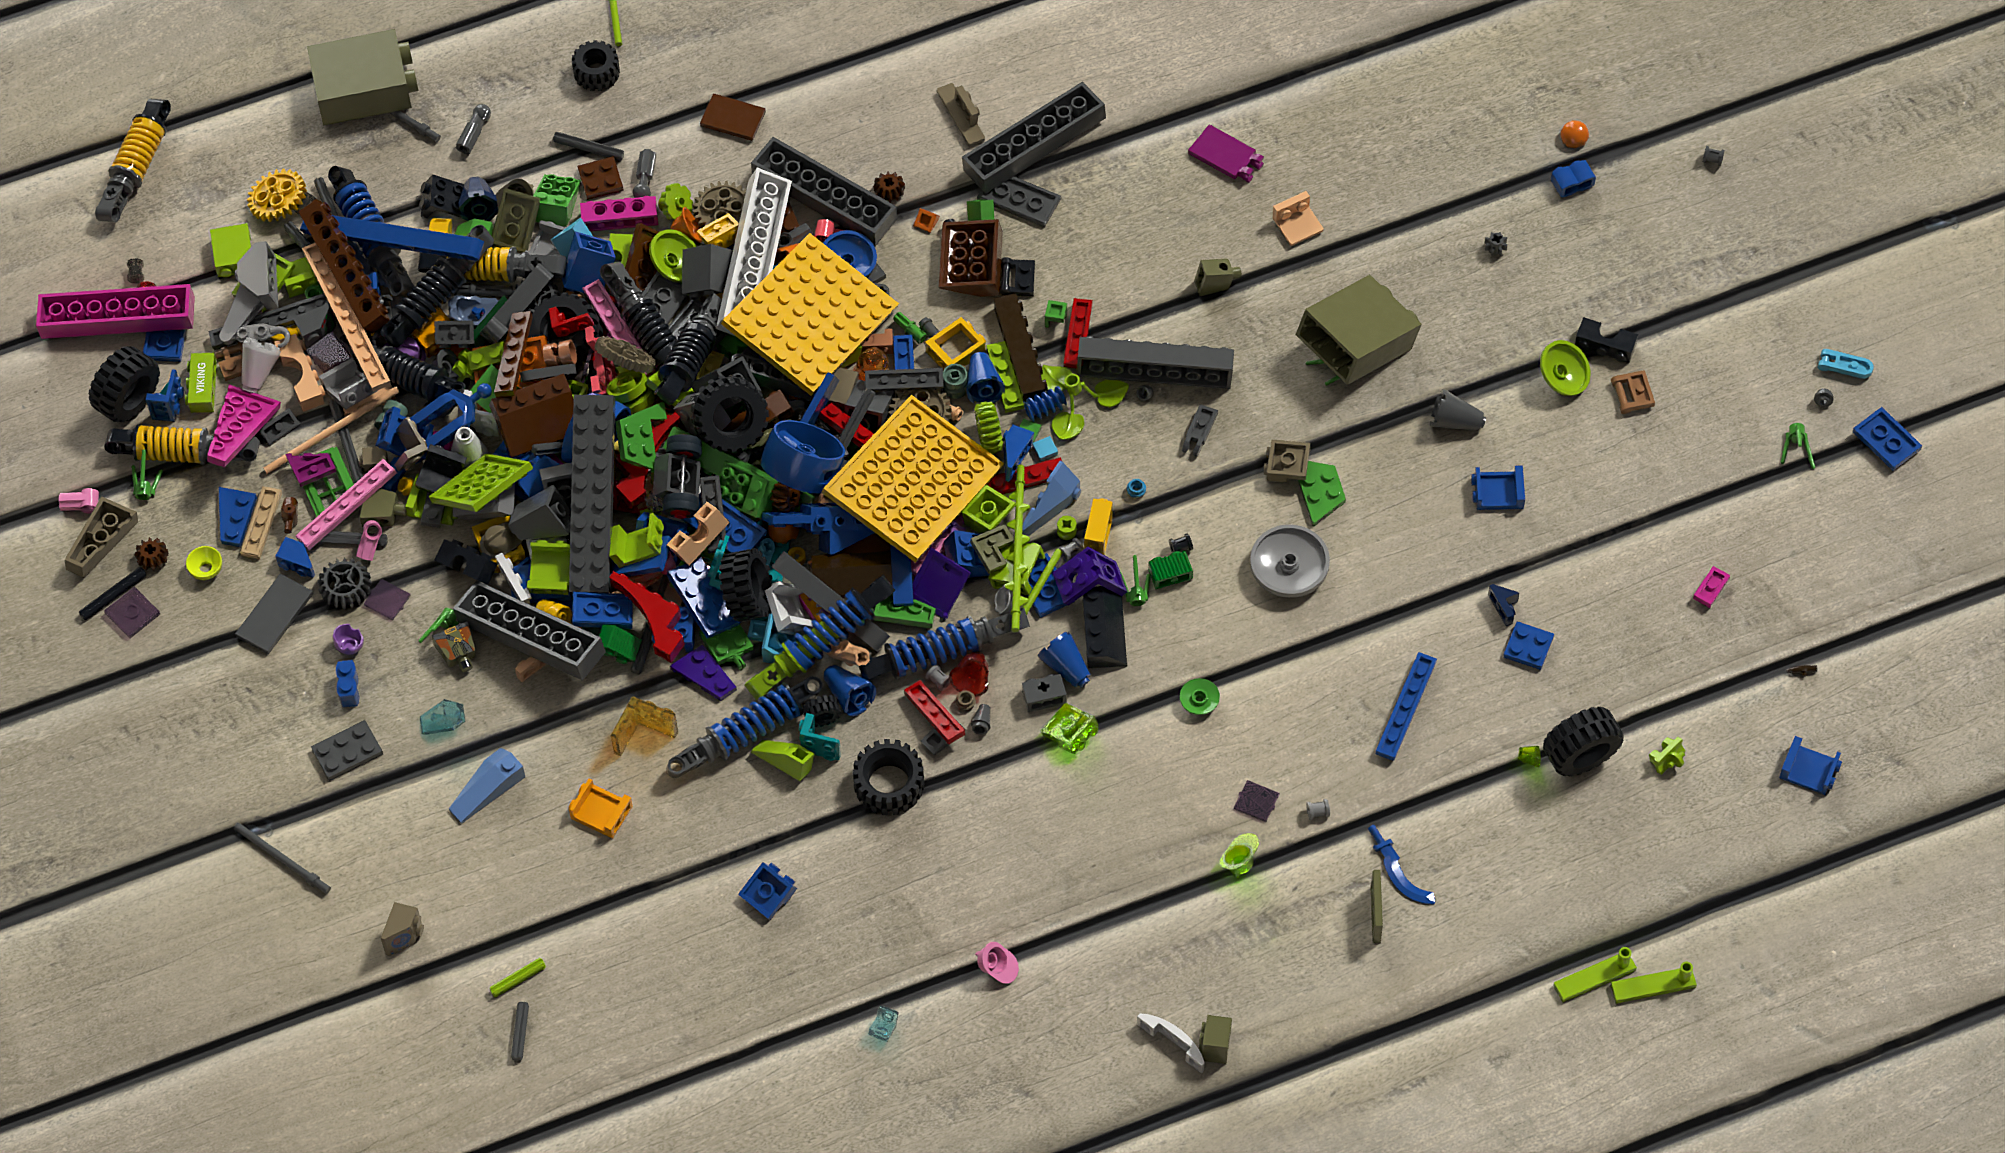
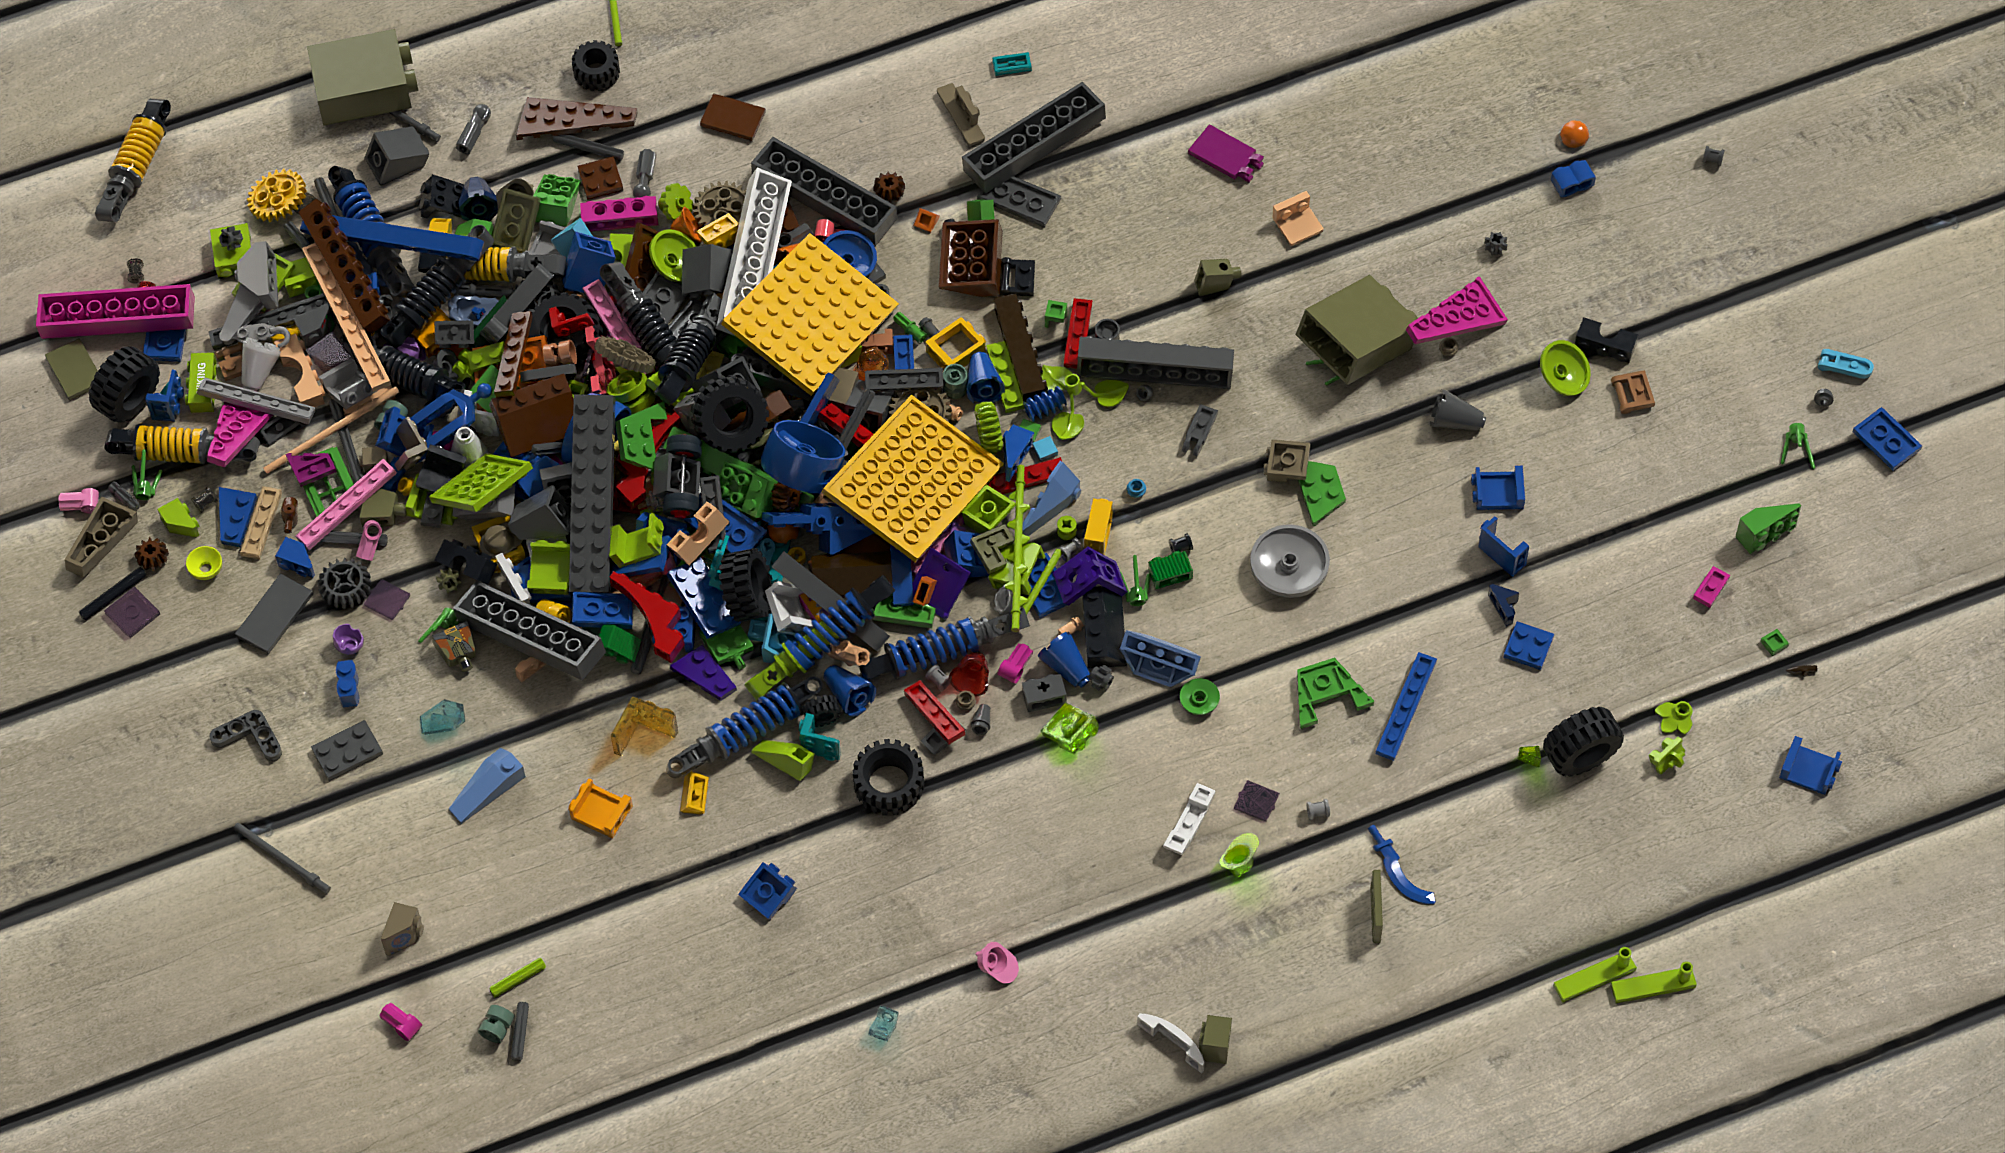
none -> olive tile [45,338,98,401]
none -> dark grey axle [108,482,140,511]
none -> lime slope [157,498,200,537]
none -> clear smoke bush [191,487,217,513]
none -> light grey tile [197,378,315,424]
none -> dark grey beam [209,710,282,761]
none -> dark grey gear [219,226,243,251]
none -> dark grey slope [364,126,429,185]
none -> dark pink piece [379,1003,422,1041]
none -> olive gear [436,567,462,594]
none -> sand green wheel [478,1005,514,1043]
none -> wing [516,97,638,140]
none -> yellow slope [680,771,709,814]
none -> orange piece [913,576,937,606]
none -> teal tile [992,52,1032,76]
none -> dark pink piece [997,643,1033,684]
none -> light nougat pin [1058,617,1084,635]
none -> dark grey gear [1089,665,1114,690]
none -> dark grey wheel [1095,319,1120,340]
none -> medium blue wedge [1120,630,1201,687]
none -> white slope [1163,783,1216,855]
none -> bright green wing [1297,657,1374,729]
none -> dark pink wing [1406,276,1508,344]
none -> dark tan plate [1439,337,1459,356]
none -> blue panel [1478,516,1529,577]
none -> lime plate [1655,701,1693,734]
none -> bright green slope [1735,503,1802,554]
none -> bright green tile [1761,629,1789,656]

